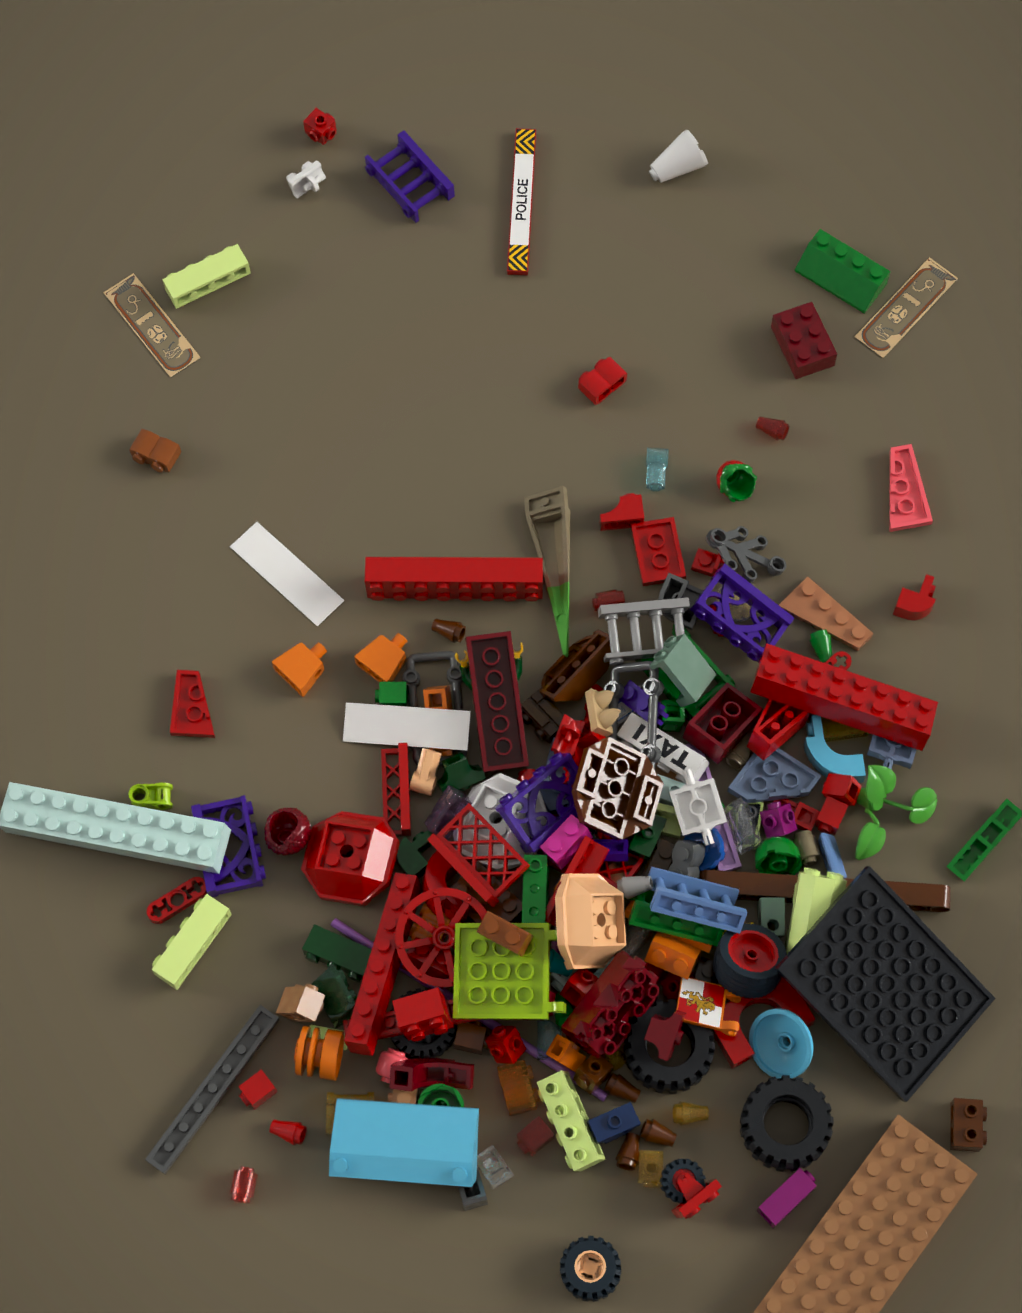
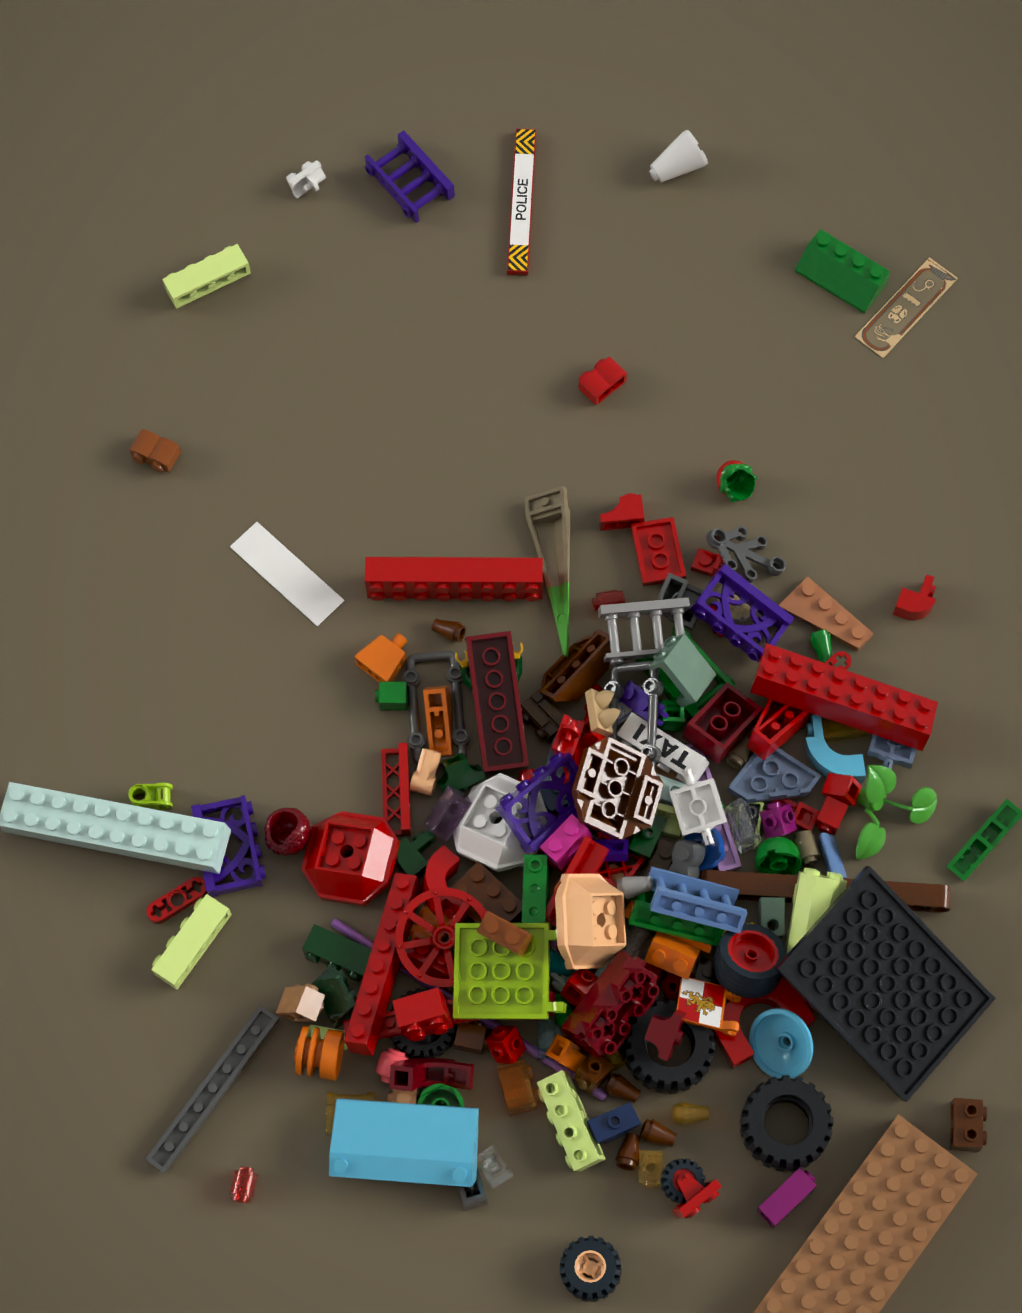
sticker [103,273,201,377] -> none
red wing [170,670,215,738] -> none
red brick [238,1069,277,1109] -> none
red cone [269,1119,307,1145] -> none
orange torso [272,642,327,697] -> none
red brick [303,108,337,145] -> none
white sticker [343,703,471,750] -> none
red fence [427,803,530,907] -> none
clear red brick [516,1116,554,1157] -> none
clear light blue piece [646,447,669,491] -> none
clear red cone [756,416,790,441] -> none
dark red brick [771,302,837,379] -> none
coral wing [889,444,933,532] -> none

